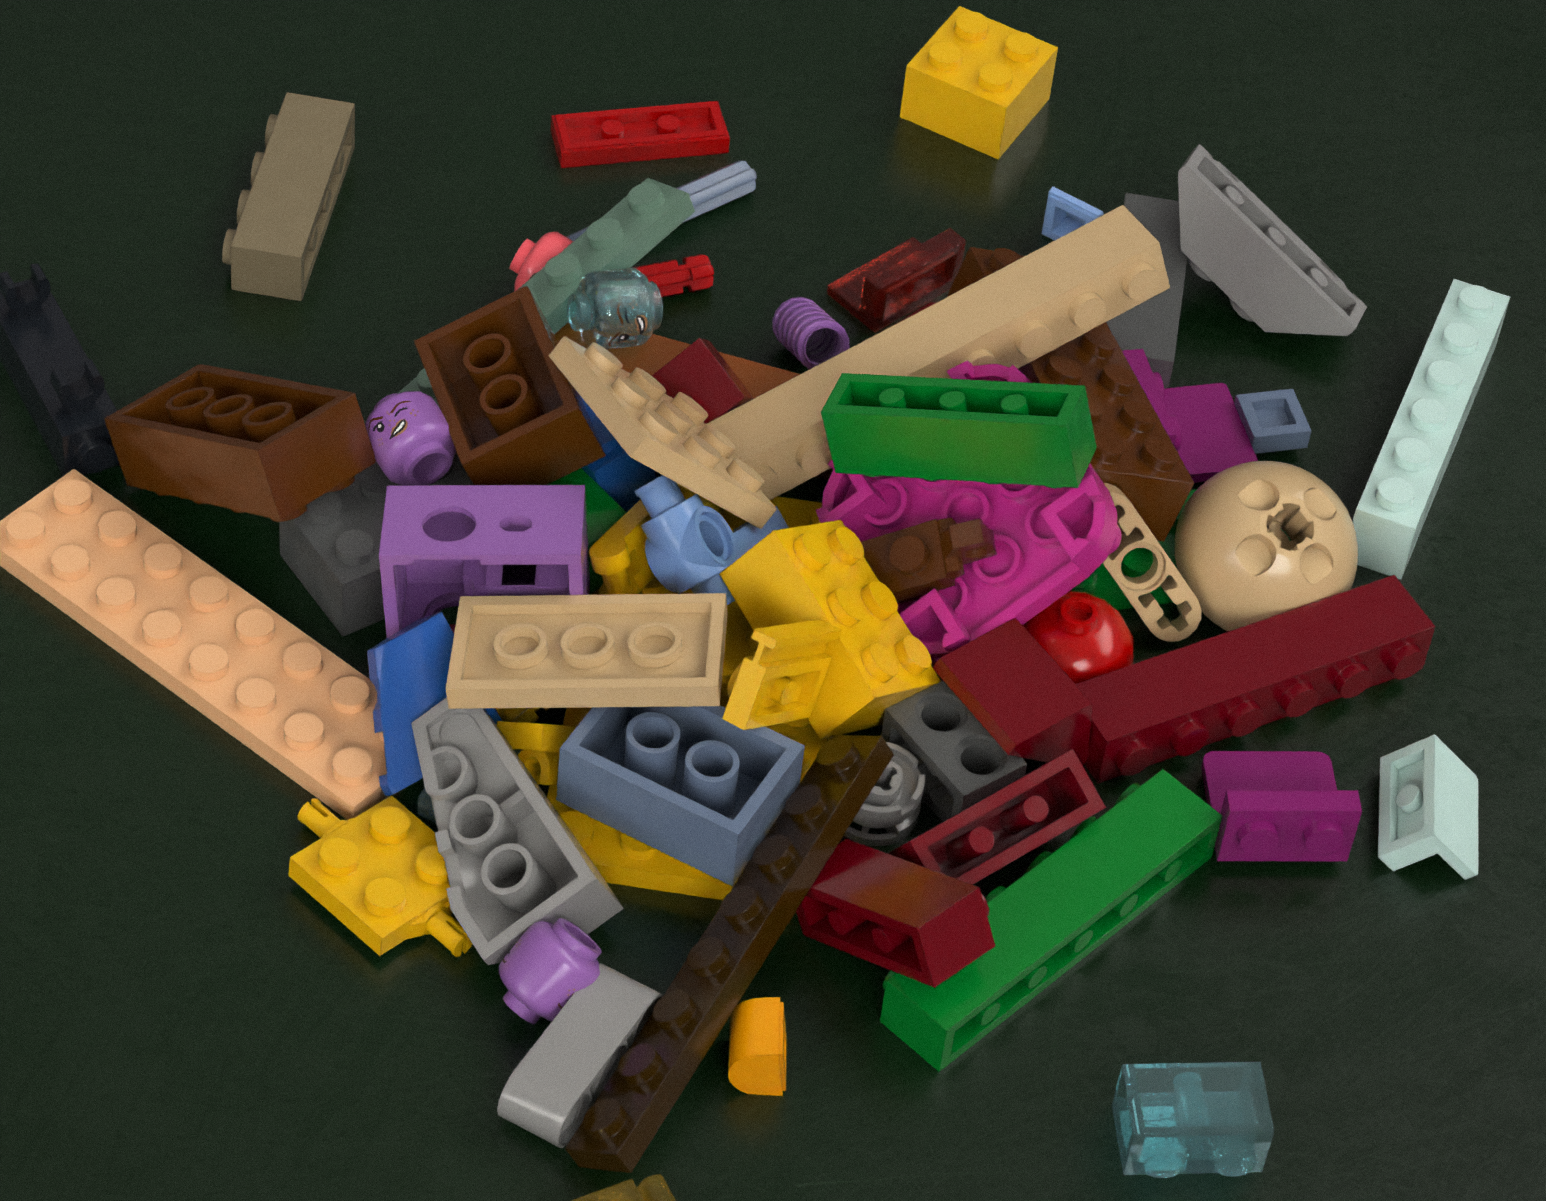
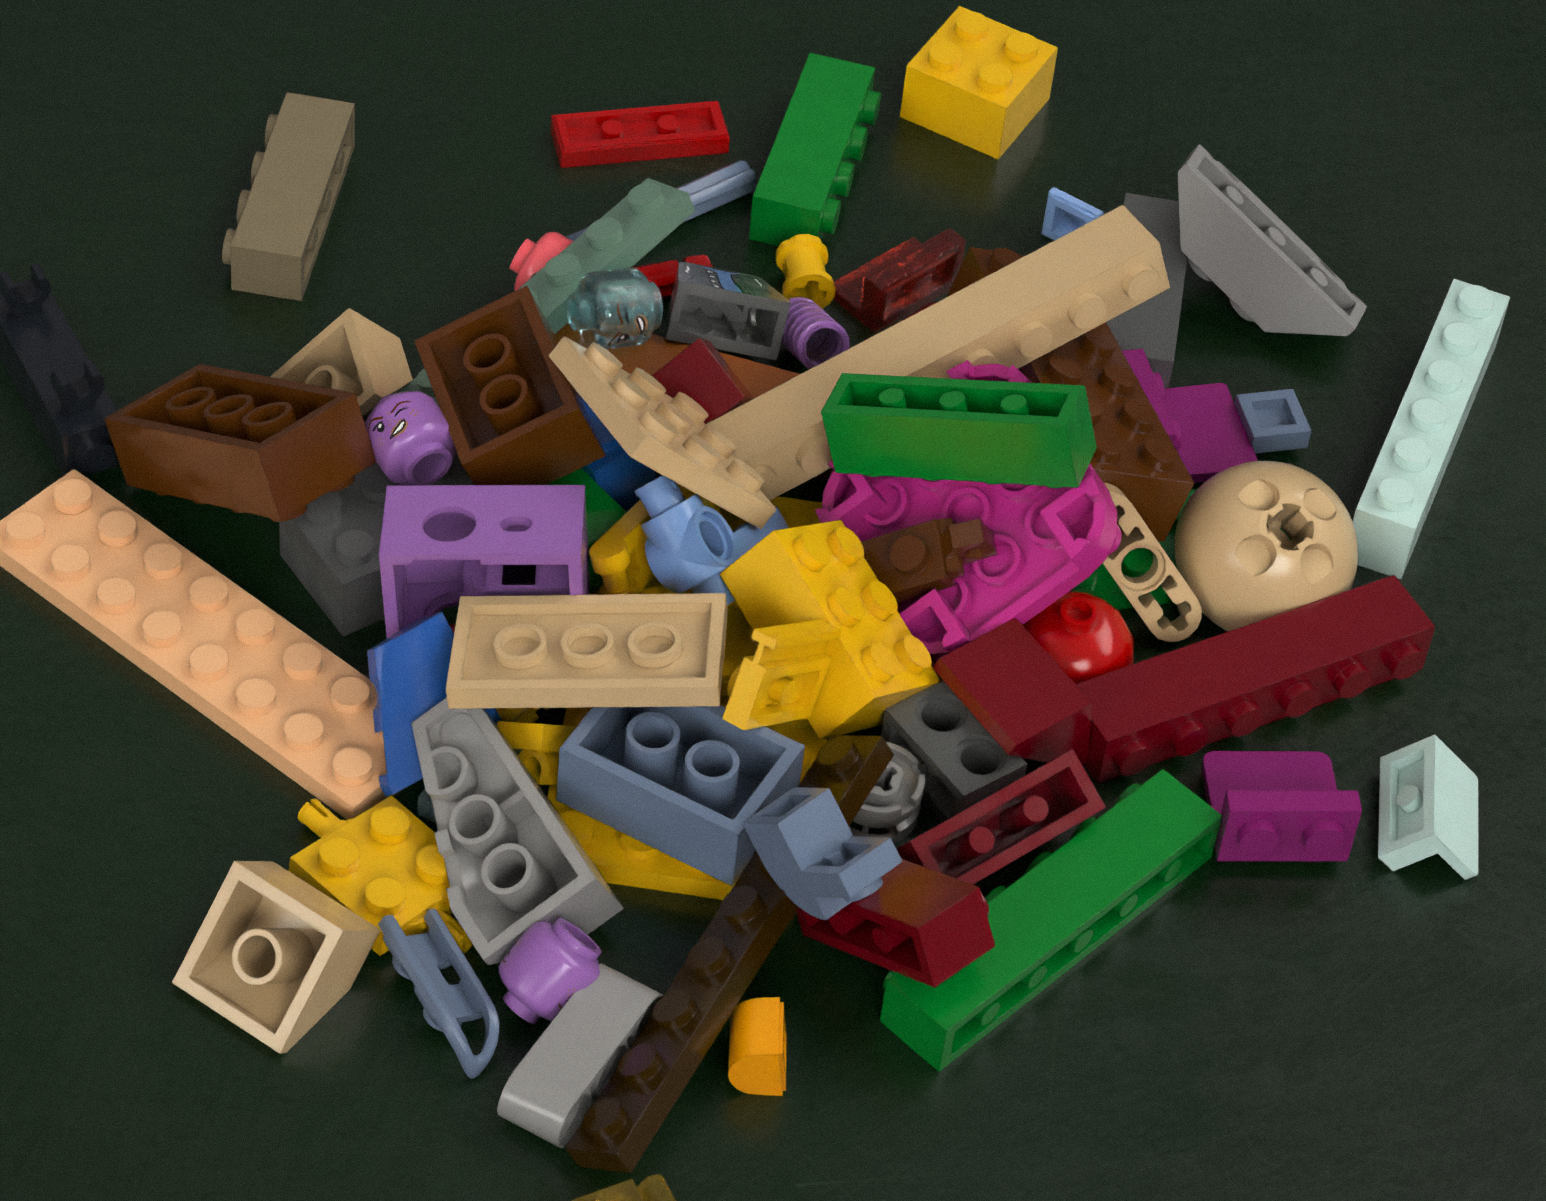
clear light blue brick [1112,1062,1274,1178] -> none
none -> tan slope [172,861,381,1054]
none -> tan slope [270,308,413,421]
none -> sand blue piece [378,909,500,1079]
none -> dark grey torso [664,262,791,361]
none -> sand blue brick [742,787,903,920]
none -> green brick [749,53,881,246]
none -> yellow bush [775,234,835,309]

